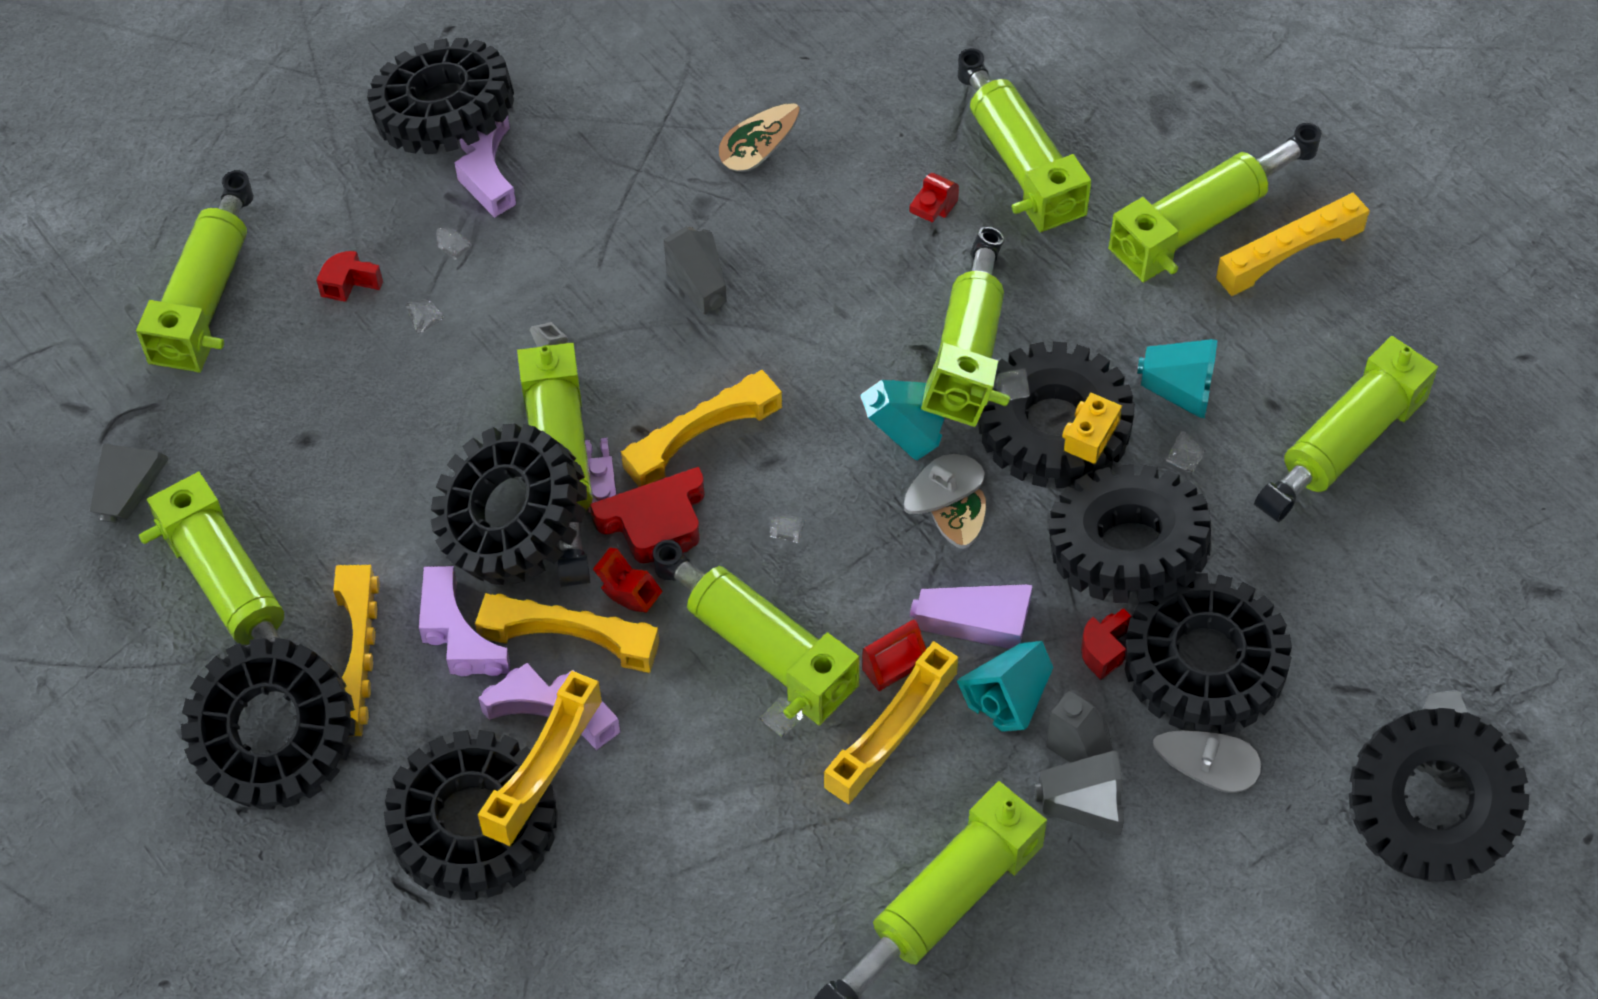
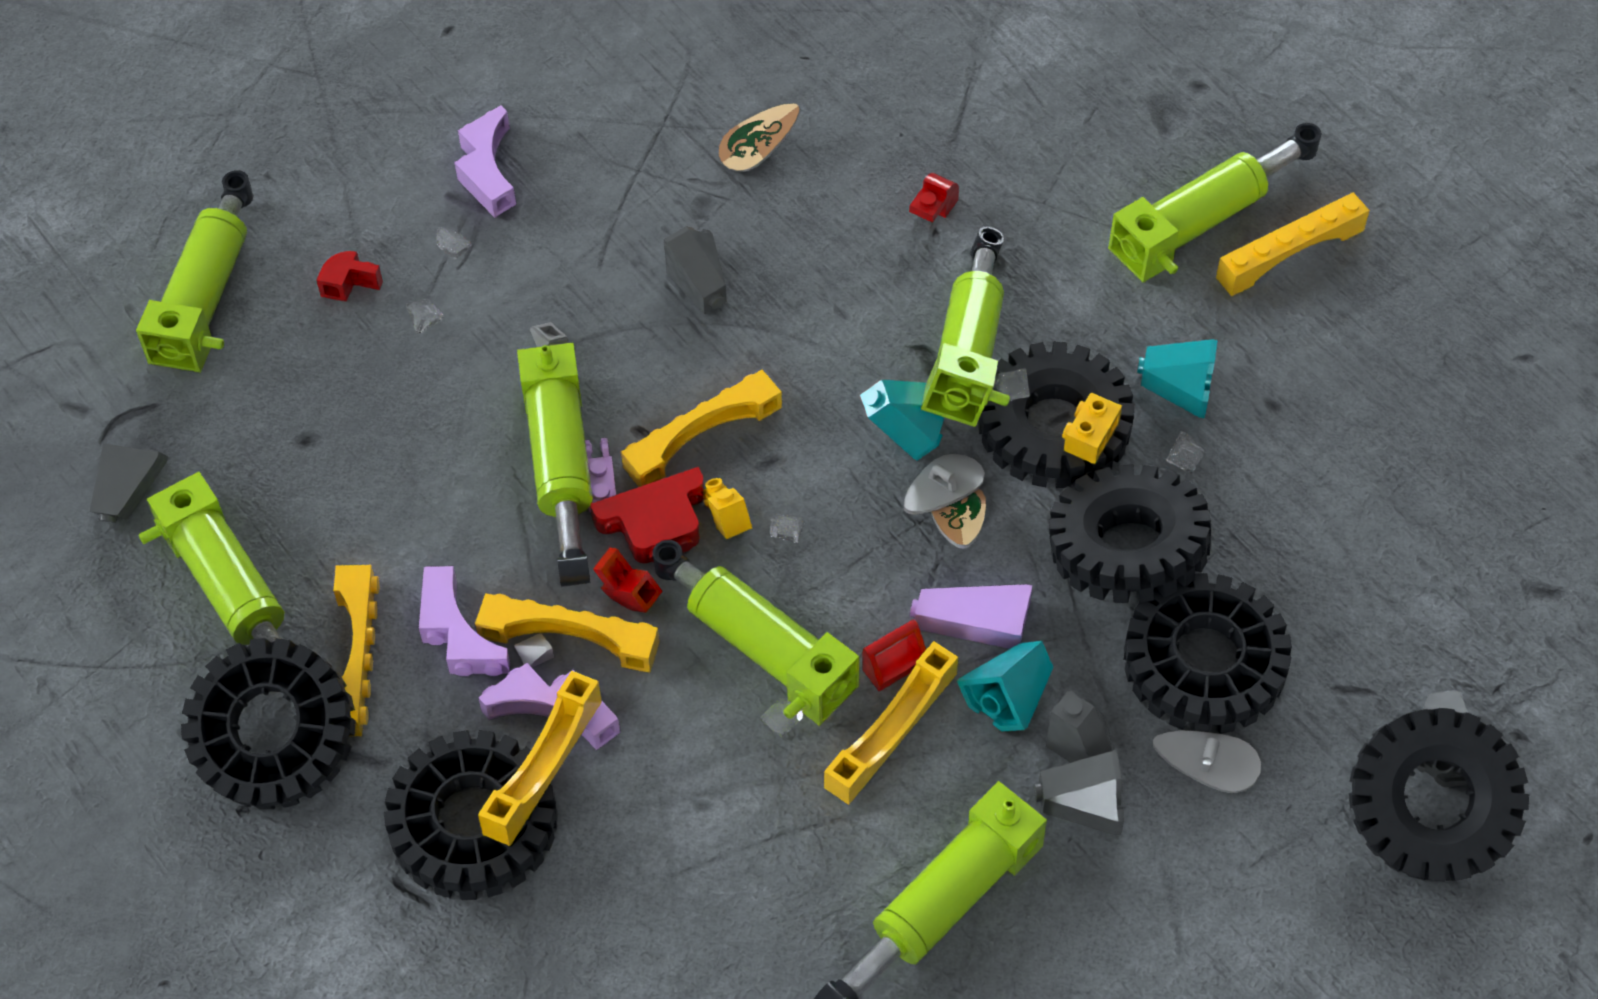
black tyre [367,38,514,154] -> none
black tyre [431,423,587,585] -> none
lime piece [957,48,1091,233] -> none
red brick [1081,608,1132,680] -> none
lime piece [1254,336,1438,522] -> none
none -> light grey slope [514,633,554,668]
none -> yellow brick [703,478,752,539]

